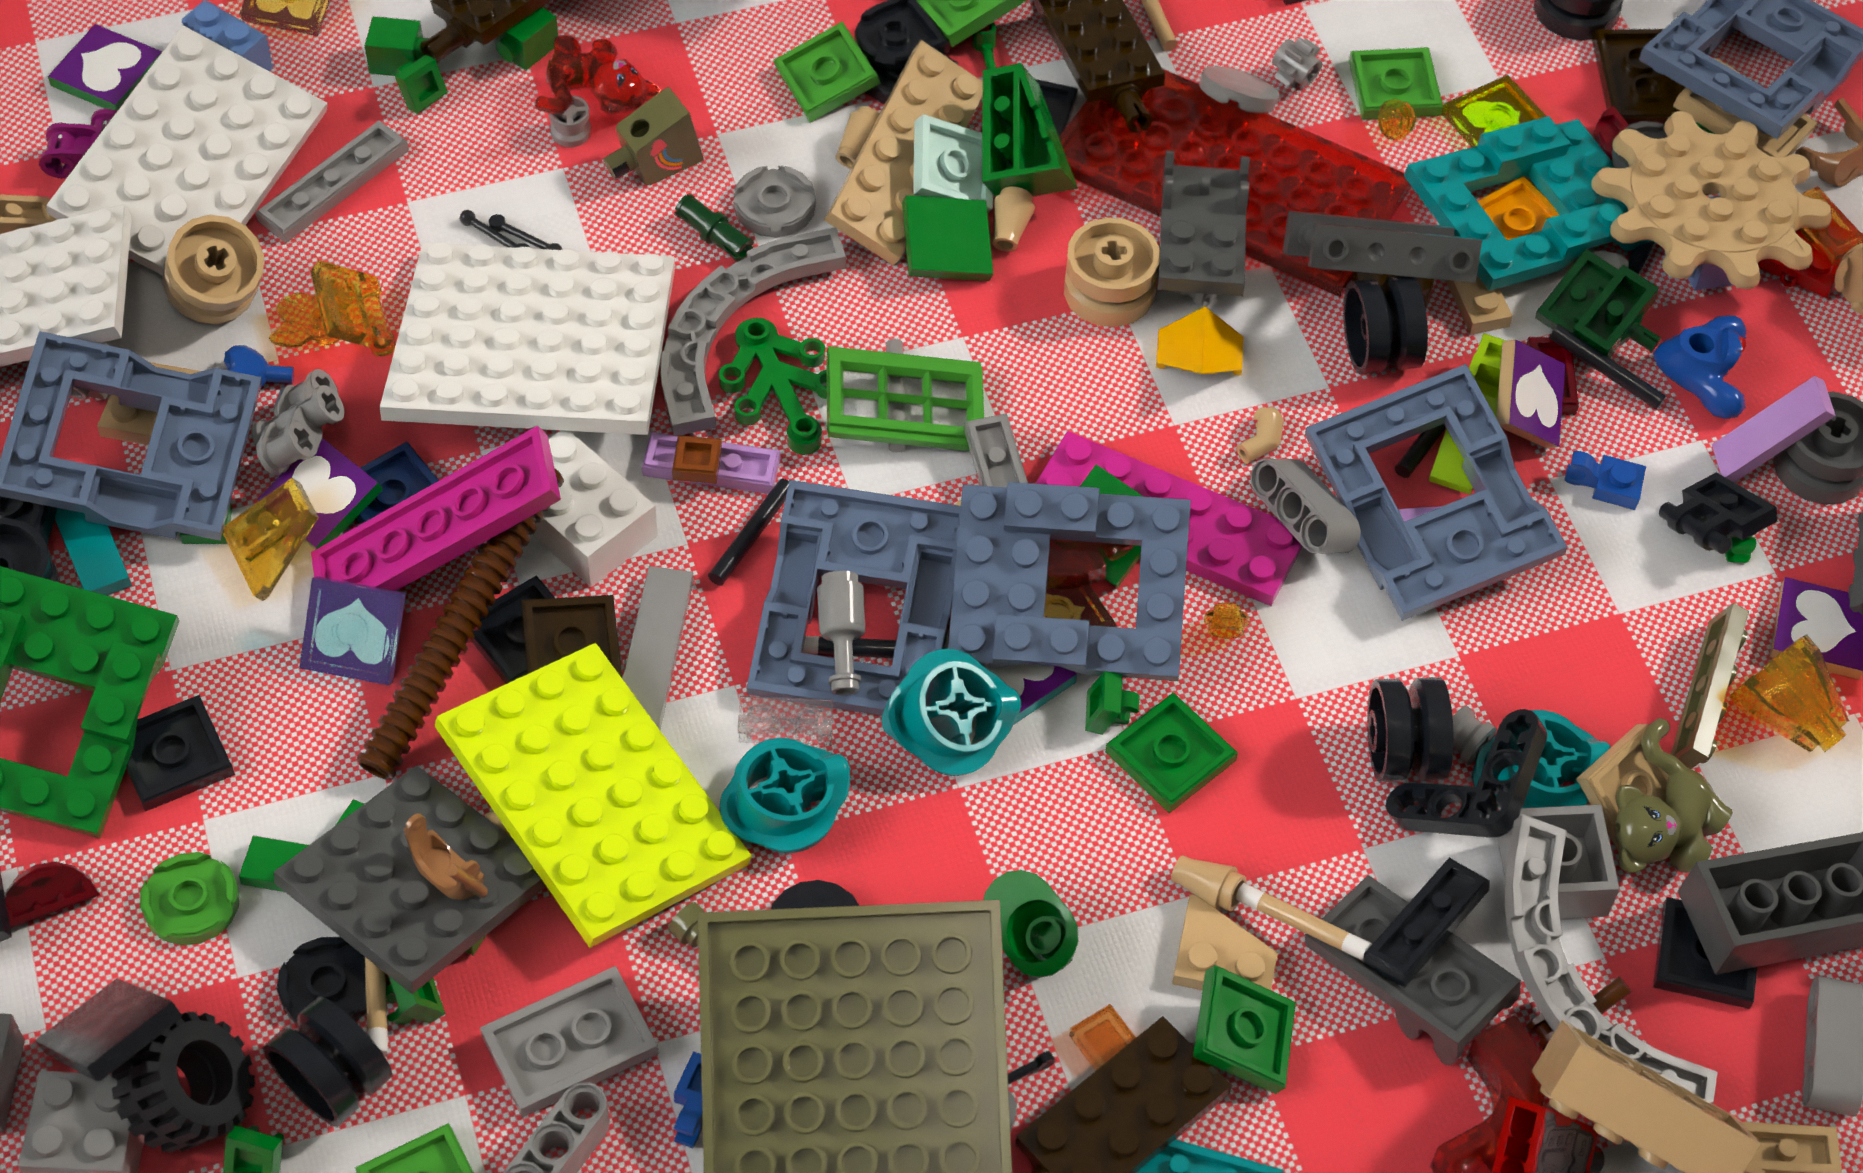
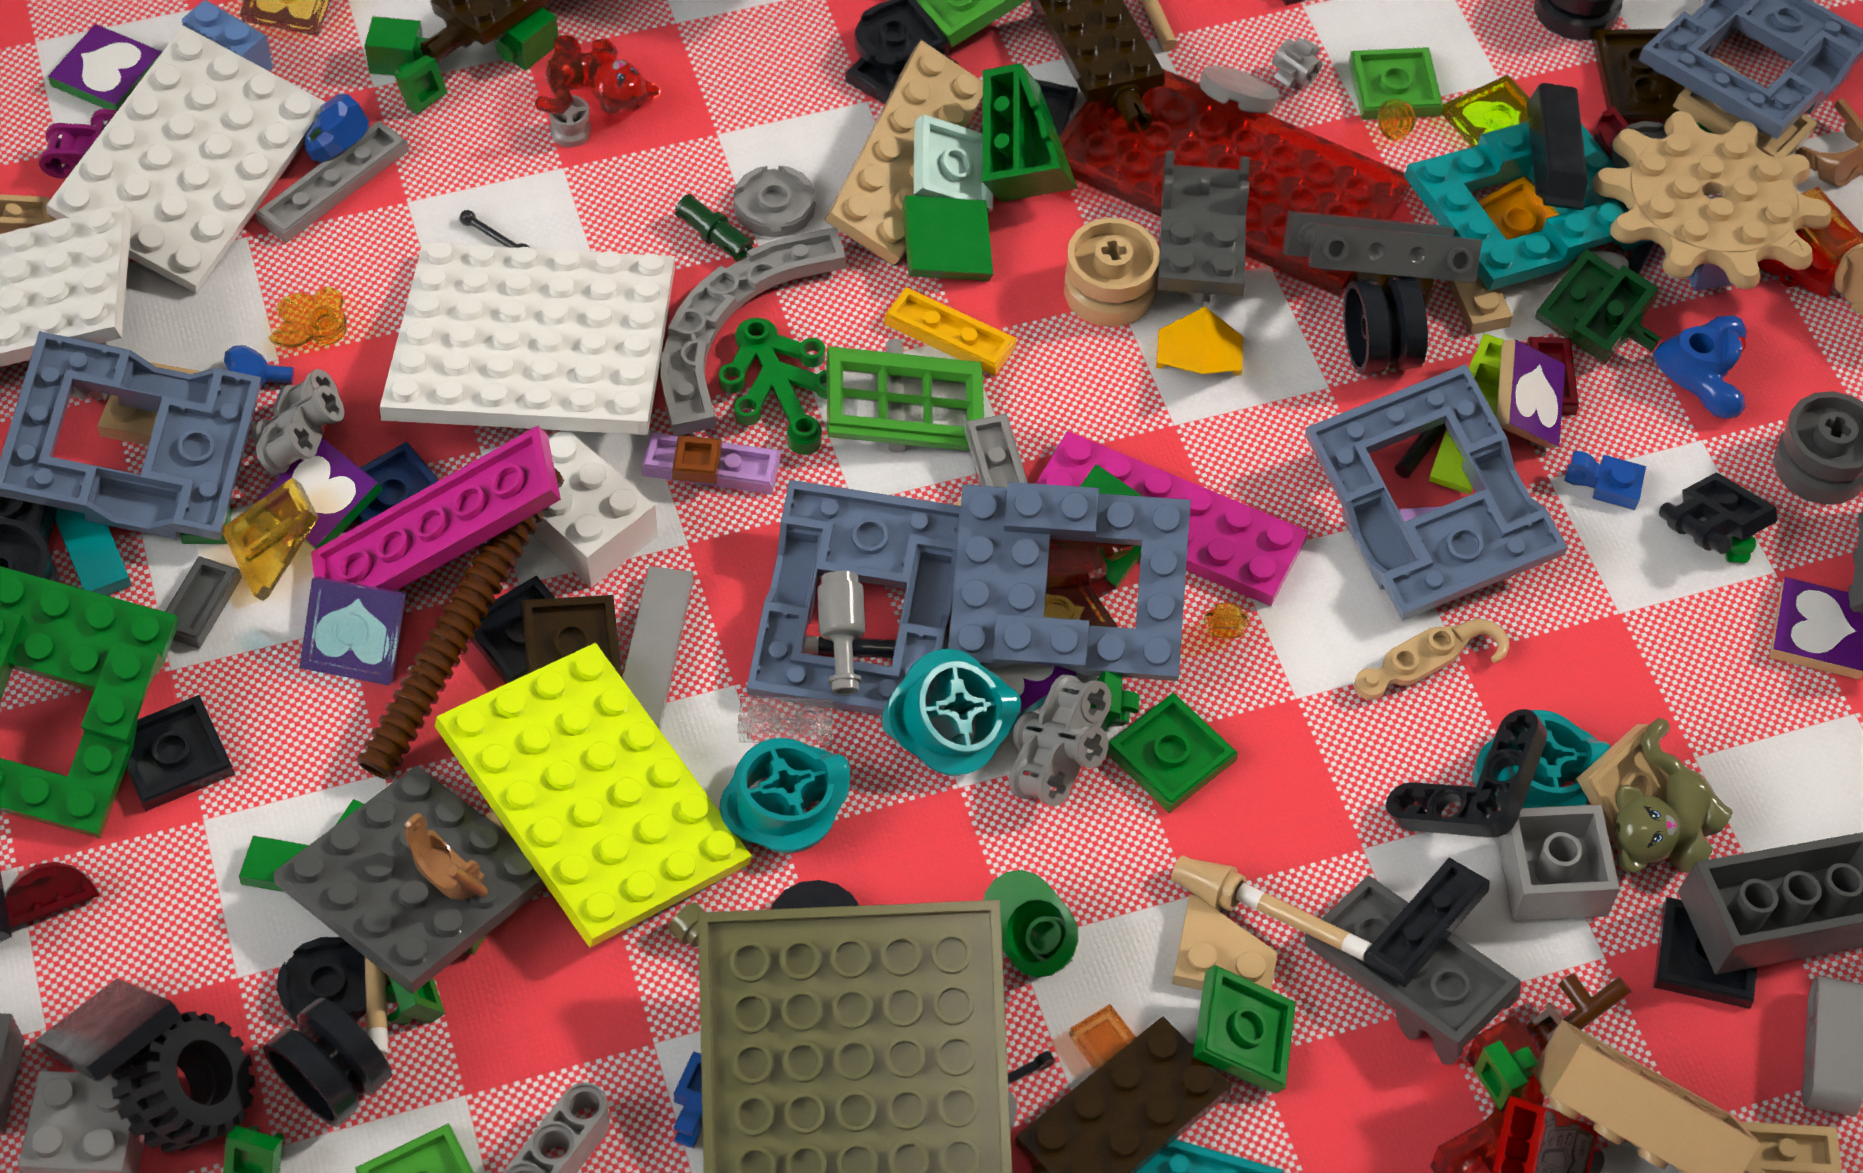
bright green tile [140,852,239,945] -> none
tan wheel [162,215,264,324] -> none
clear yellow plate [310,260,396,356] -> none
light grey plate [480,966,659,1118] -> none
black hinge [489,214,563,250] -> none
olive torso [603,86,704,185] -> none
black bar [708,479,789,586] -> none
bright green tile [773,21,880,123] -> none
tan cone [836,106,880,169] -> none
green hand [972,22,996,69] -> none
tan cone [993,187,1035,252] -> none
tan arm [1236,407,1284,464] -> none
light grey beam [1250,458,1361,553] -> none
black wheel [1367,677,1454,783] -> none
light grey wheel [1453,706,1497,765] -> none
light grey plate [1504,814,1718,1104] -> none
black bar [1549,324,1666,410] -> none
olive plate [1671,603,1749,769] -> none
lavender tile [1712,376,1836,482] -> none
clear yellow cone [1729,634,1849,752] -> none
none -> dark grey tile [165,556,242,649]
none -> blue rock [304,94,369,162]
none -> yellow tile [884,287,1017,376]
none -> light grey axle [1009,675,1111,806]
none -> tan piece [1354,619,1509,700]
none -> green tile [1473,1040,1539,1111]
none -> black piece [1526,83,1588,211]

